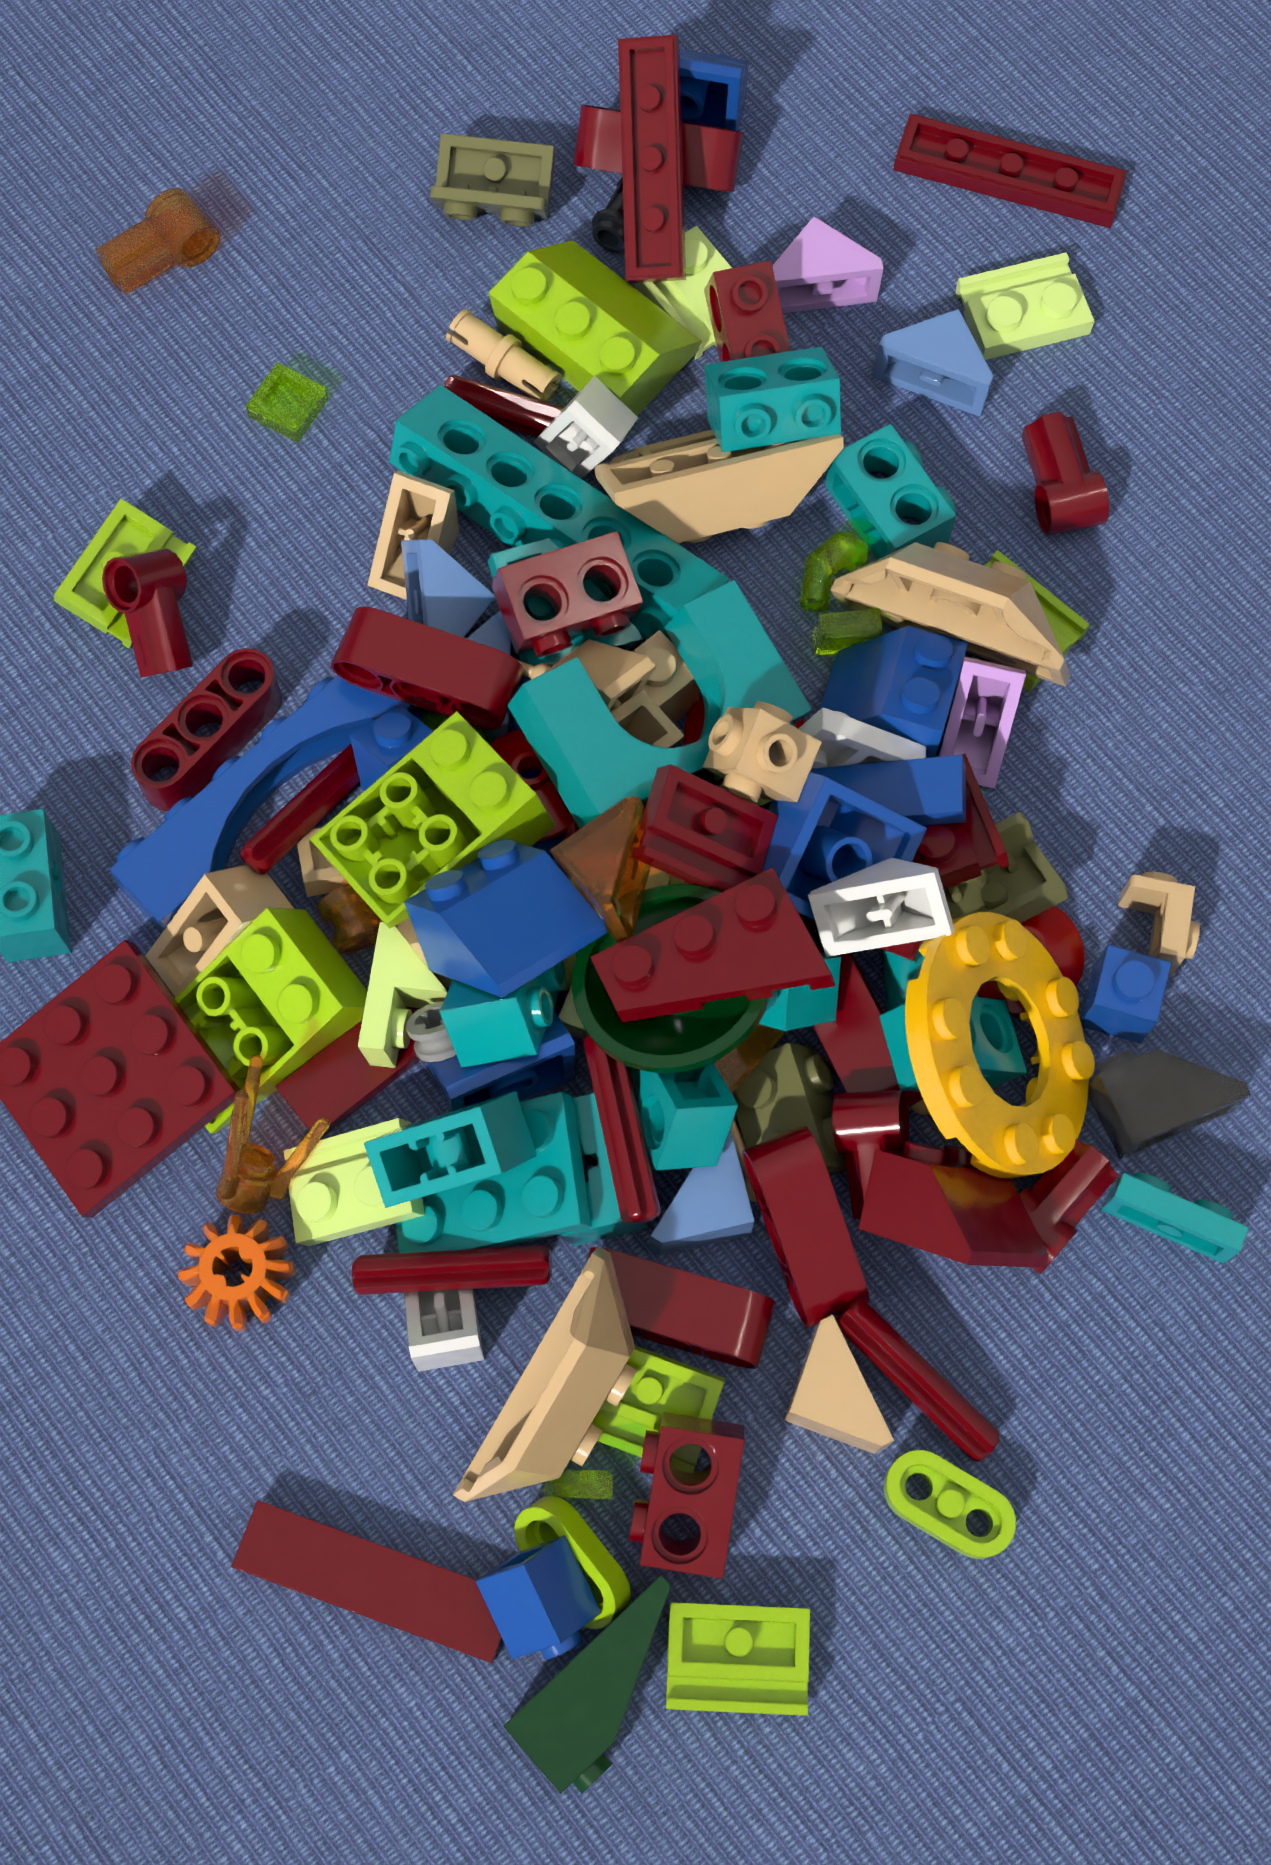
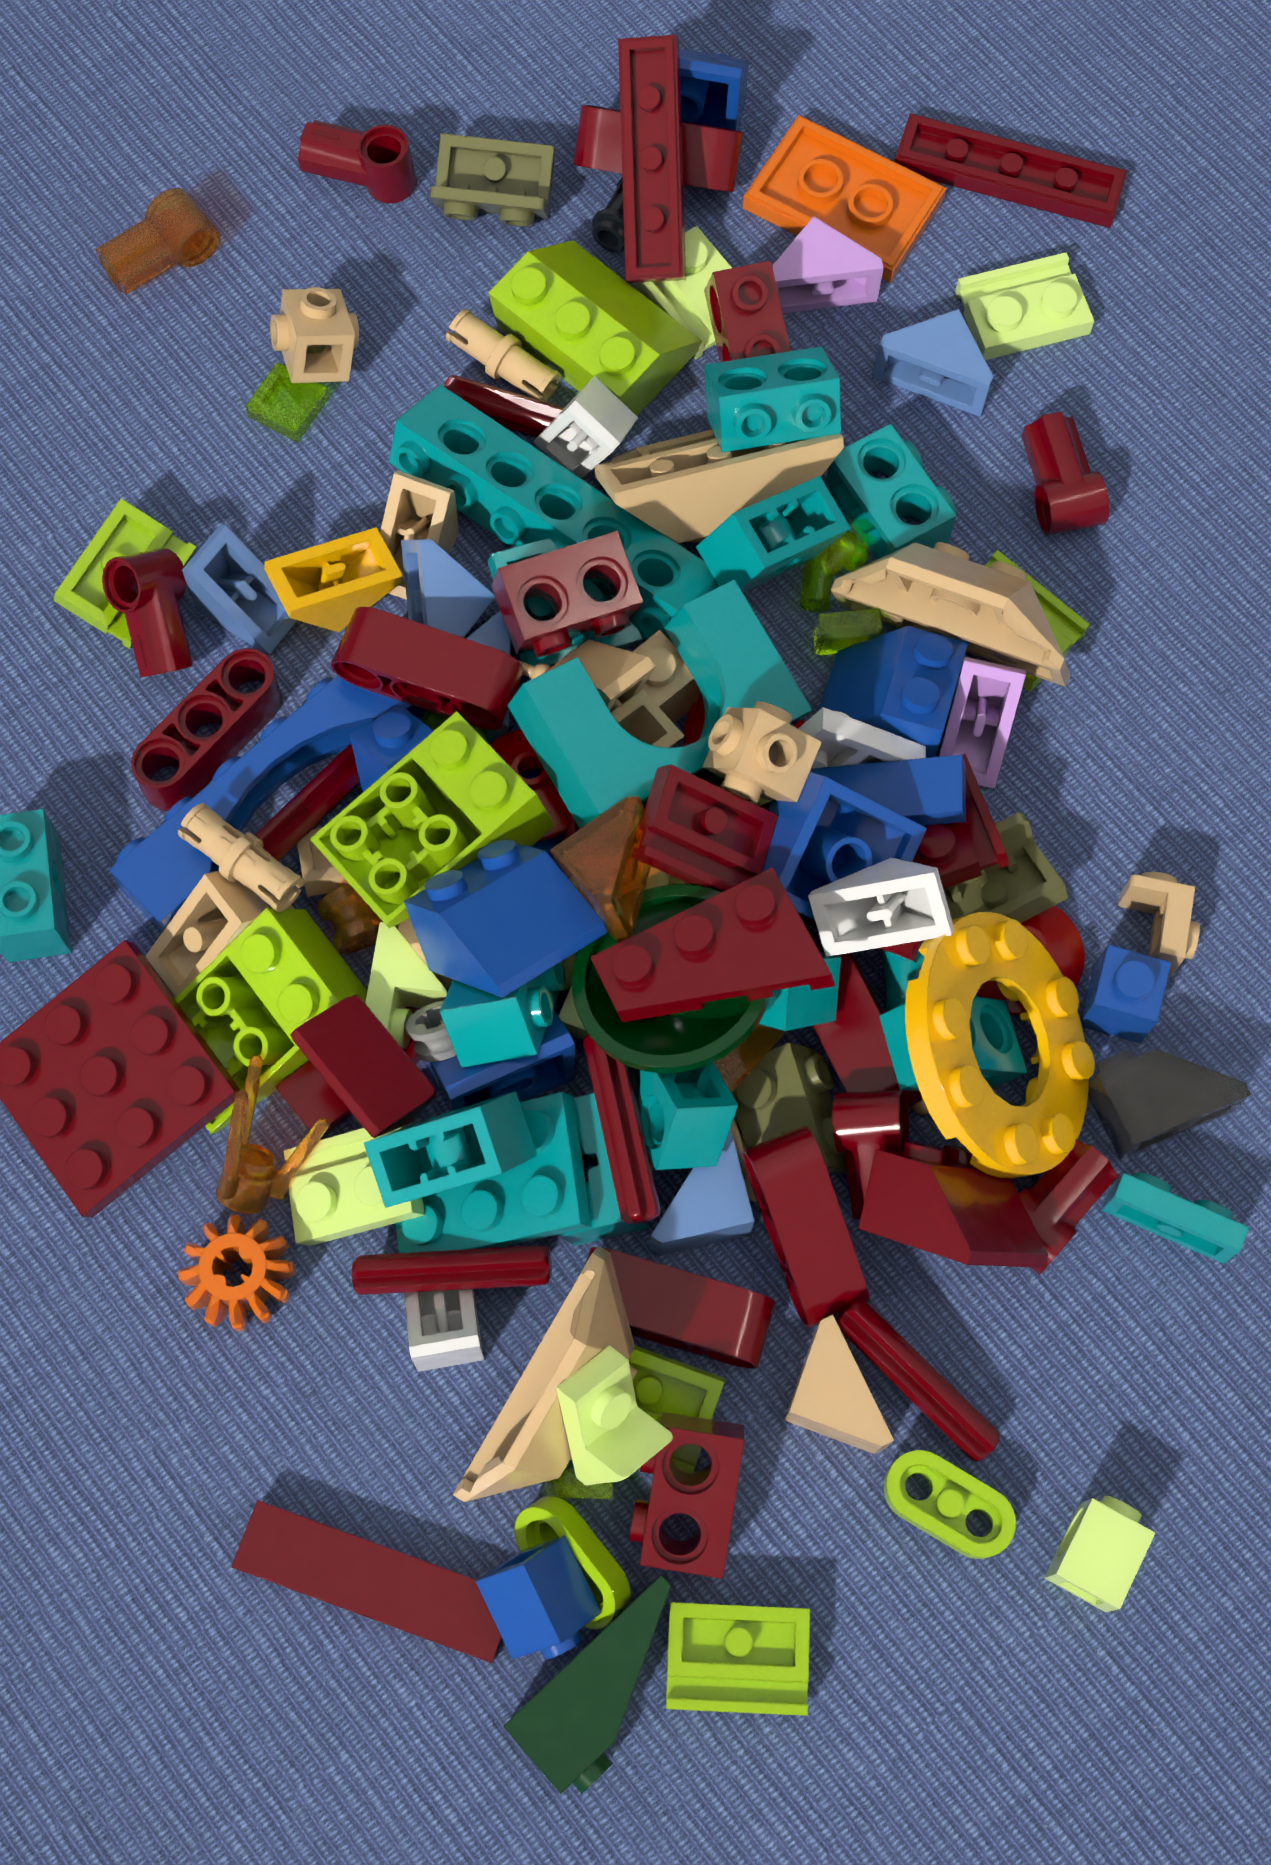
none -> tan pin [178,803,305,913]
none -> medium blue slope [182,525,298,655]
none -> yellow slope [264,527,403,632]
none -> tan brick [270,287,359,383]
none -> dark red slope [290,995,437,1138]
none -> dark red piece [298,120,417,204]
none -> yellowish green slope [556,1345,673,1485]
none -> teal brick [696,476,851,593]
none -> orange tile [743,115,947,283]
none -> yellowish green brick [1044,1496,1155,1612]

